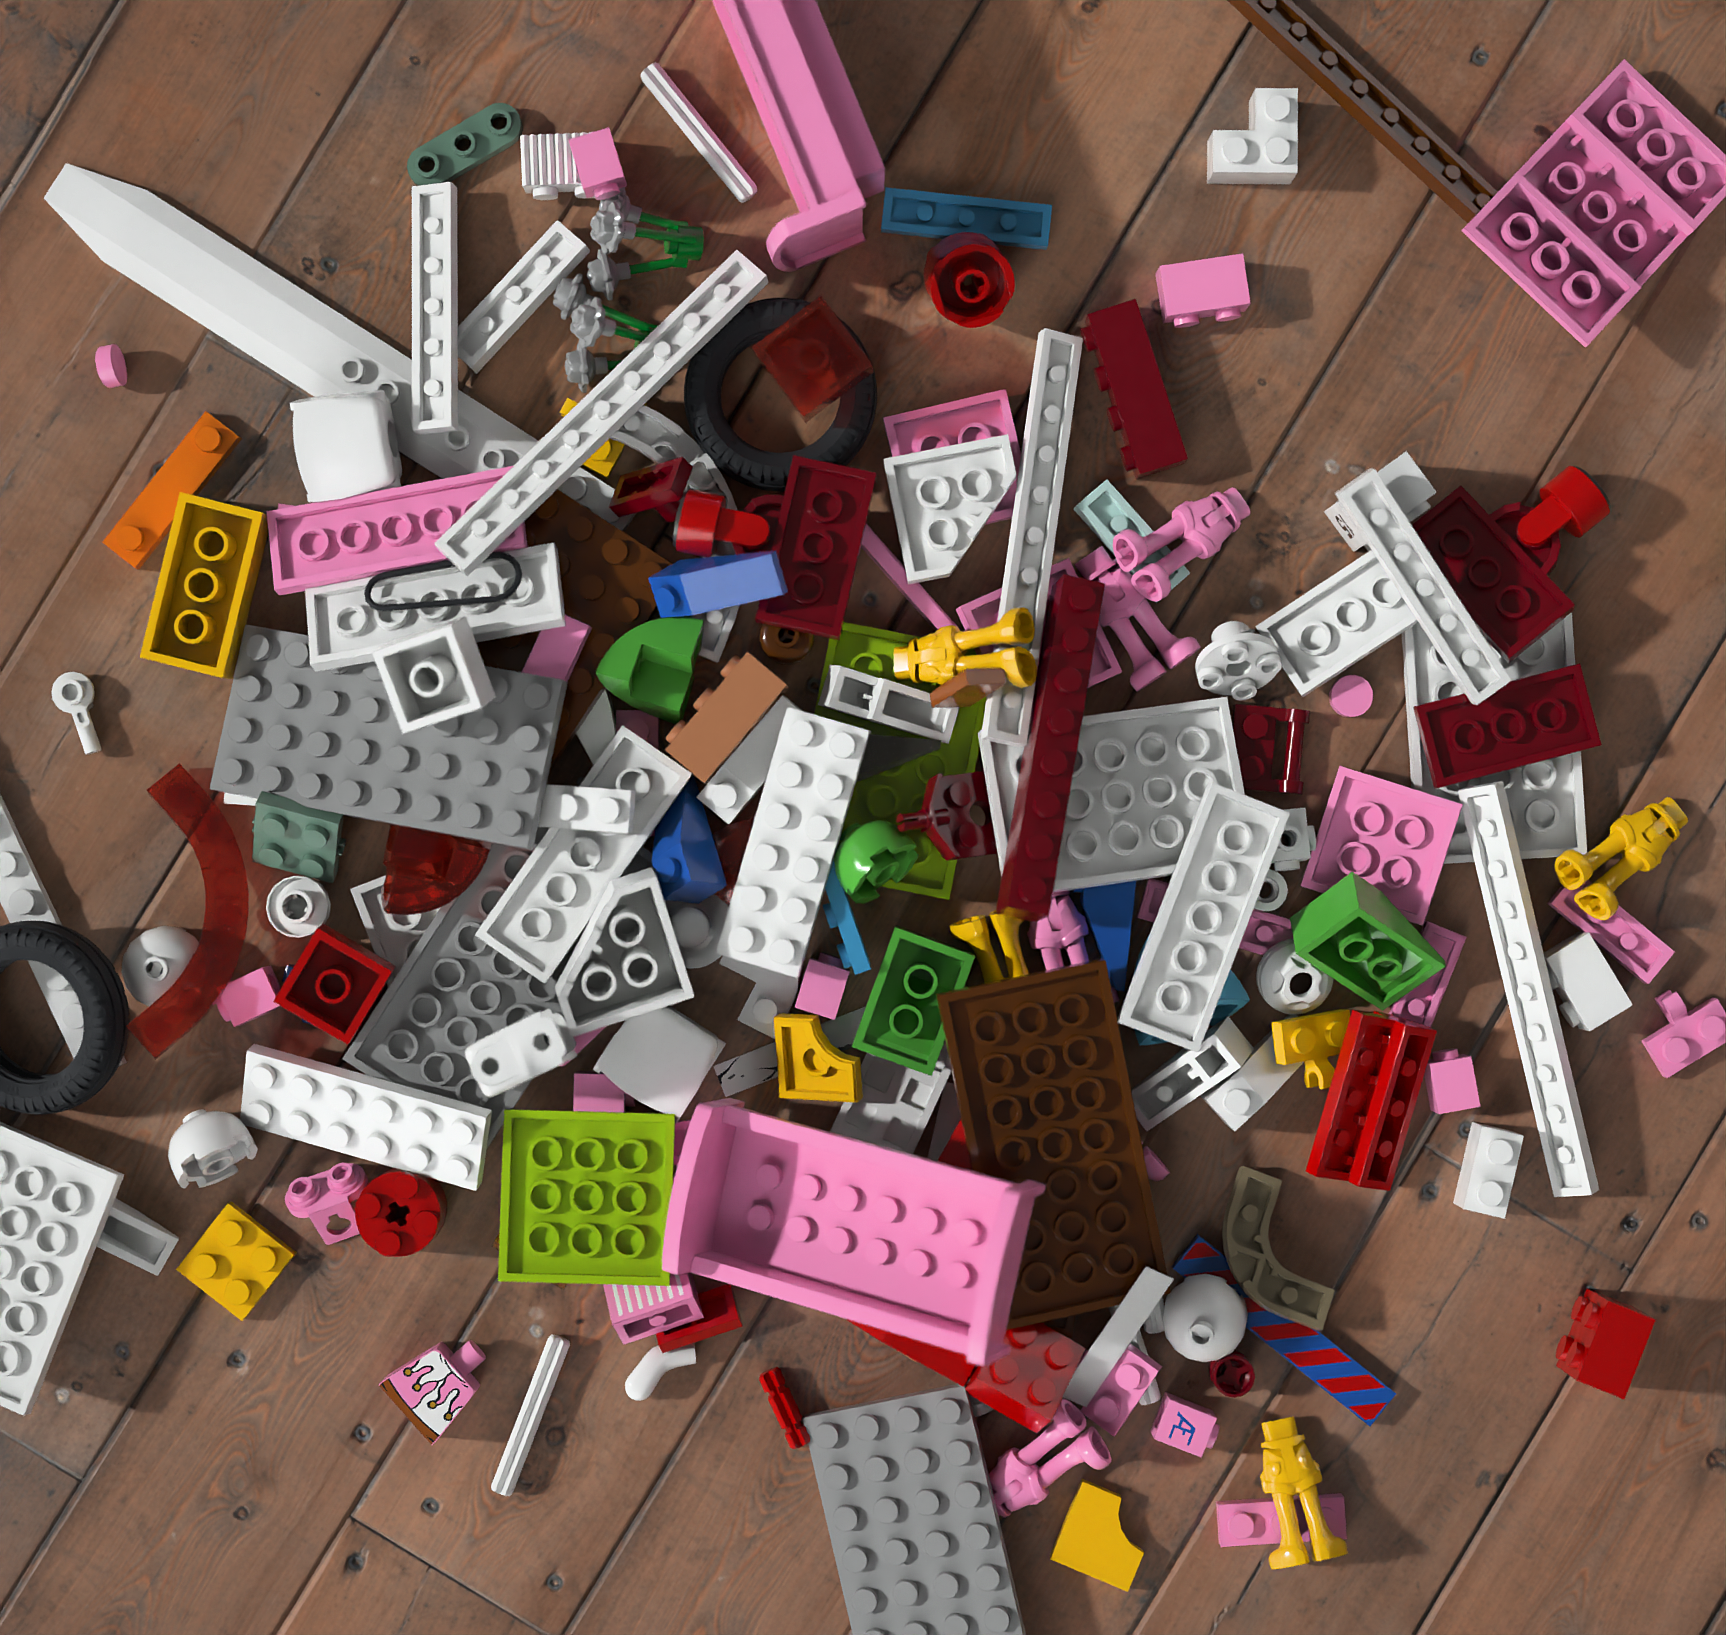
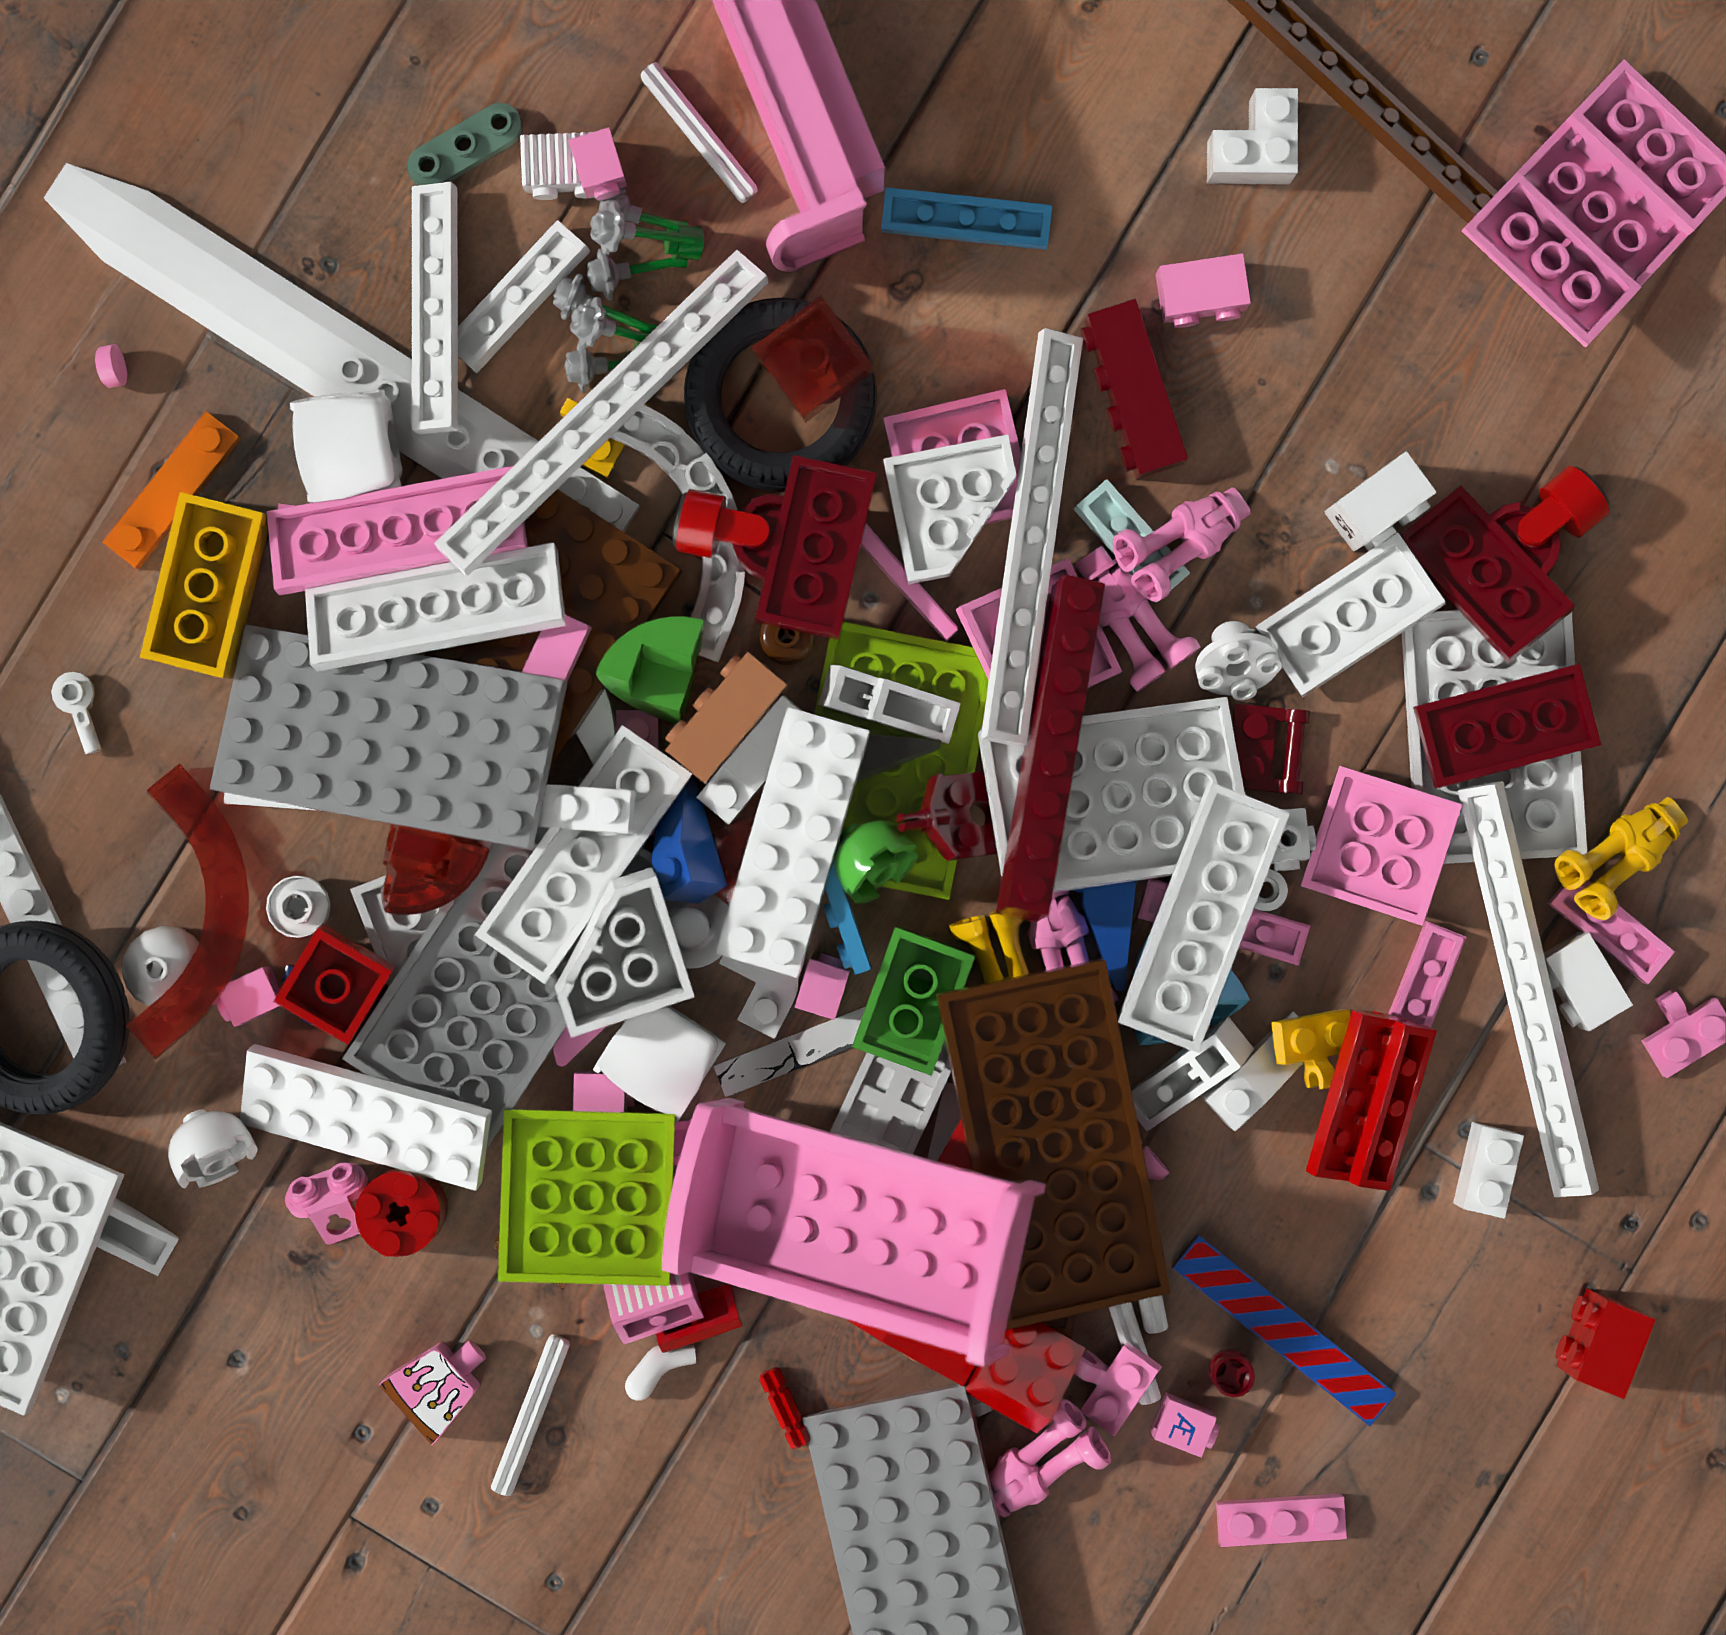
yellow plate [176,1201,297,1321] -> none
sand green plate [252,791,346,883] -> none
black piece [364,552,522,611] -> none
white brick [372,616,496,733] -> none
white piece [465,1008,577,1096] -> none
dark red tile [609,456,693,522] -> none
slope [648,551,788,618] -> none
yellow tile [774,1013,863,1103] -> none
yellow piece [893,607,1037,688] -> none
red brick [924,232,1015,328] -> none
dark orange tile [930,668,1006,708] -> none
yellow tile [1049,1479,1144,1592] -> none
white sticker [1063,1267,1174,1407] -> none
white cylinder [1162,1274,1248,1362] -> none
dark tan plate [1222,1166,1335,1331] -> none
white piece [1256,939,1333,1015] -> none
yellow piece [1260,1416,1348,1570] -> none
bright green slope [1290,872,1446,1011] -> none
bright pink tile [1329,675,1373,717] -> none
white plate [1335,468,1512,705] -> none
bright pink brick [1424,1048,1481,1114] -> none

